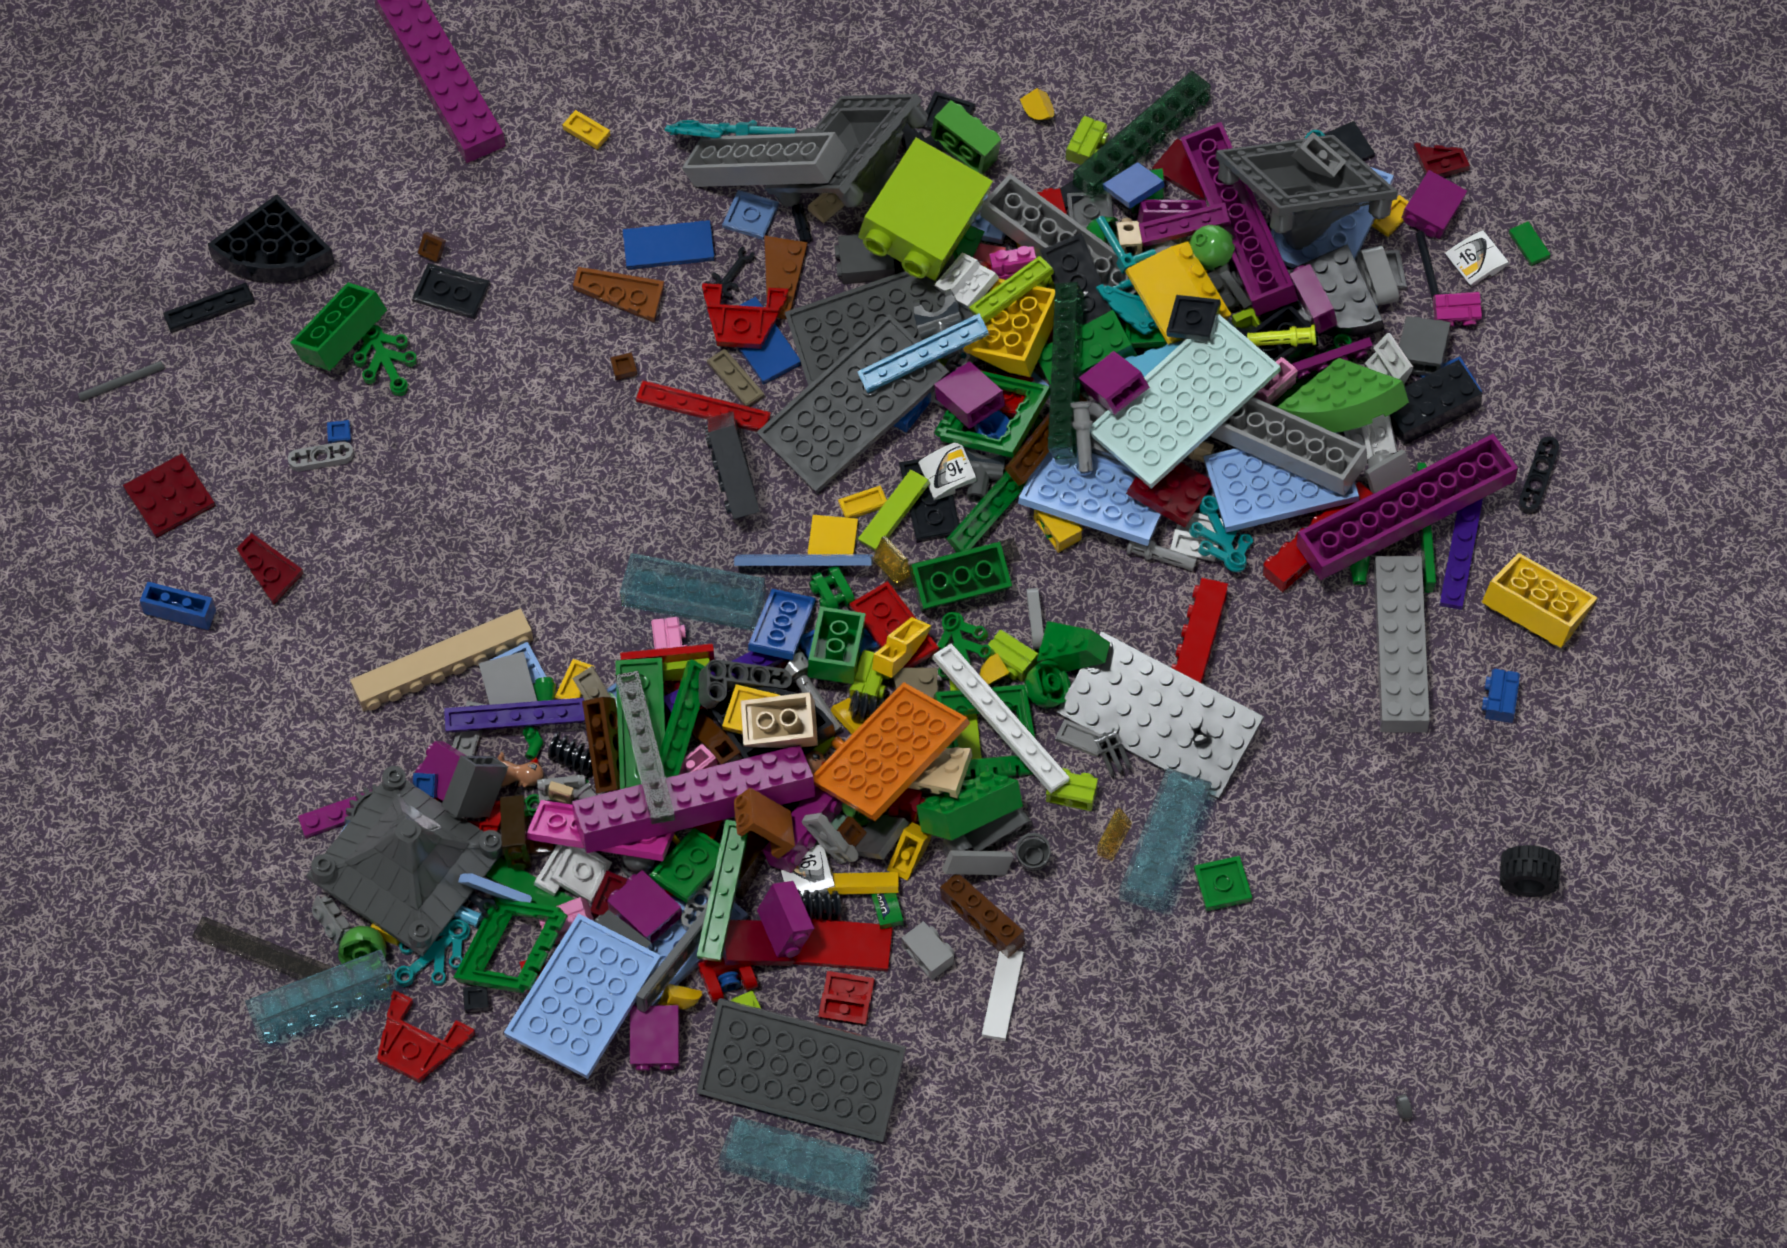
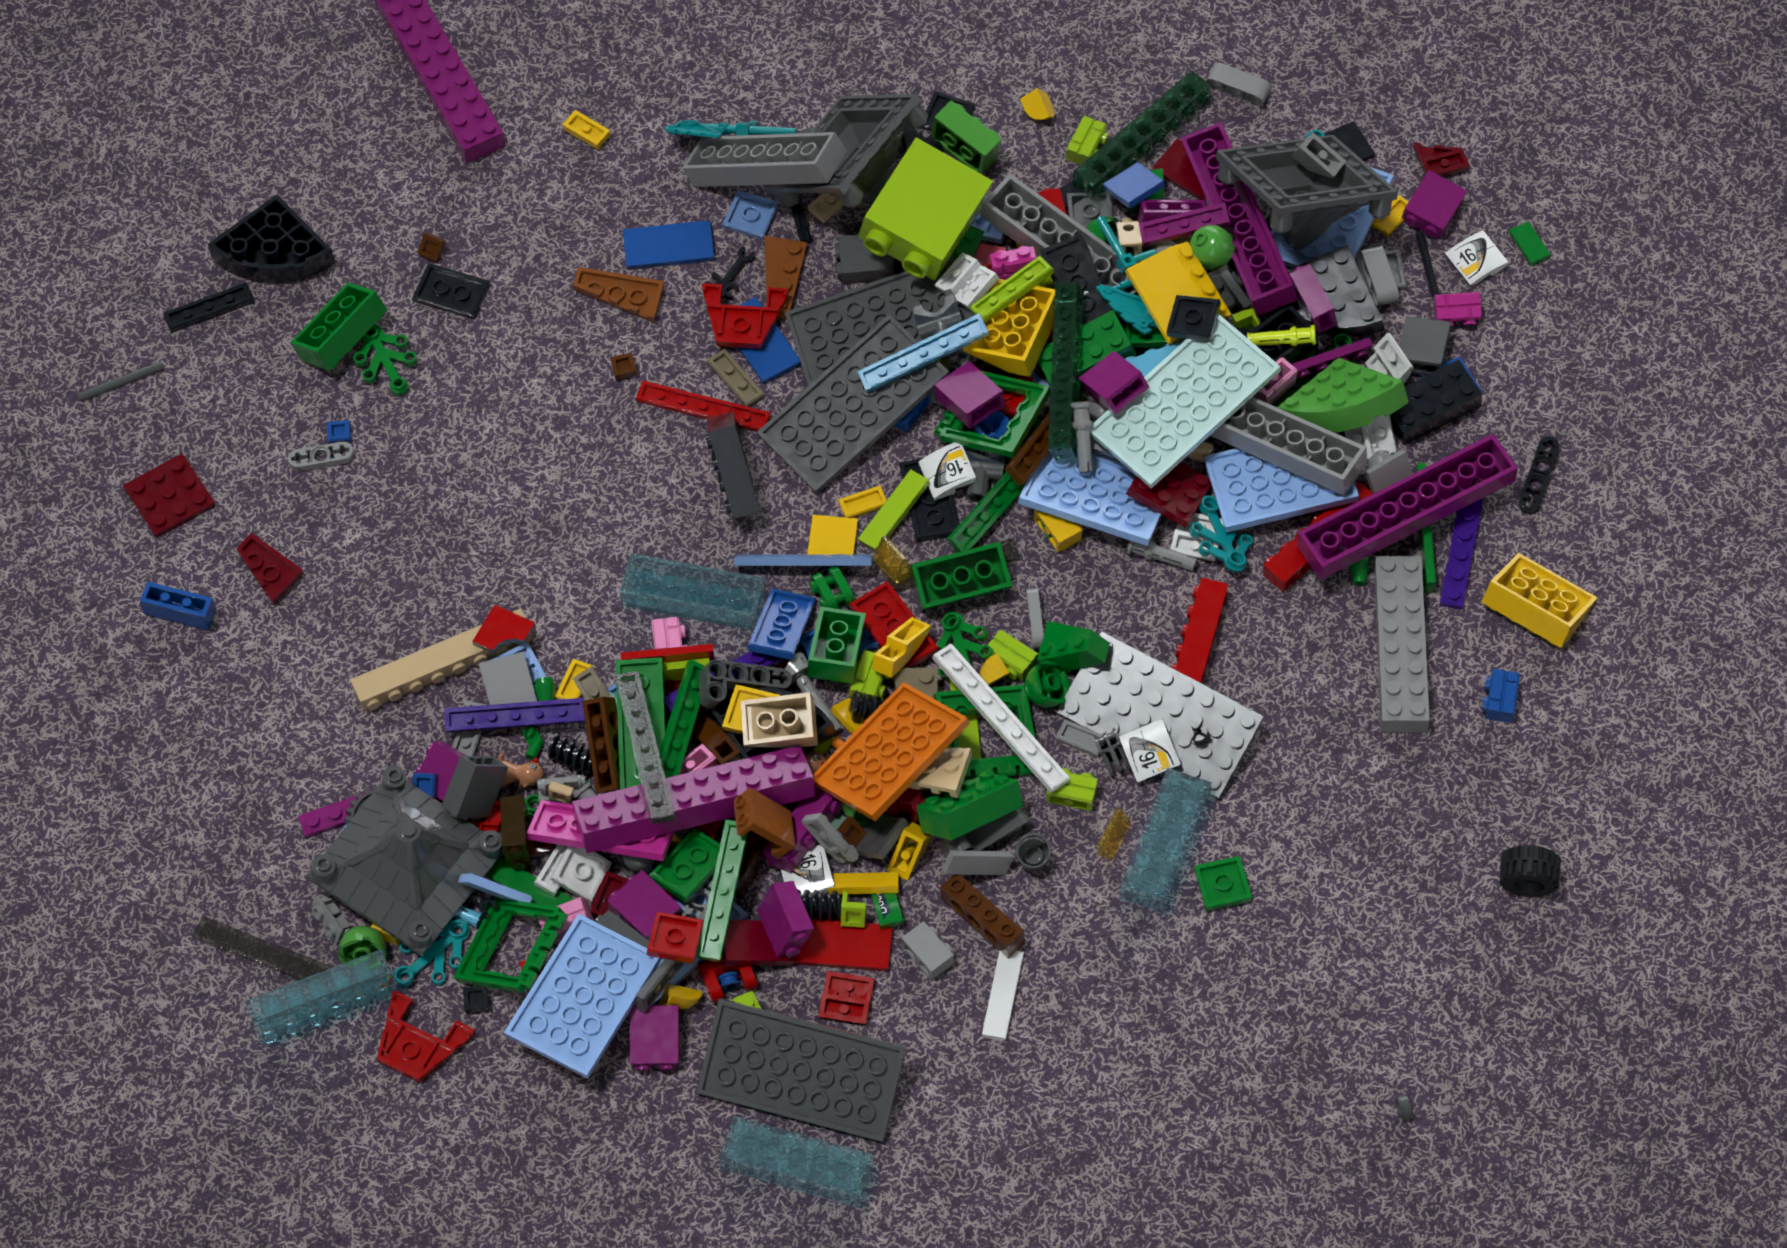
none -> red tile [472,605,536,654]
none -> red tile [647,912,704,964]
none -> lime panel [841,891,866,928]
none -> slope [1119,718,1181,782]
none -> light grey beam [1205,63,1272,107]

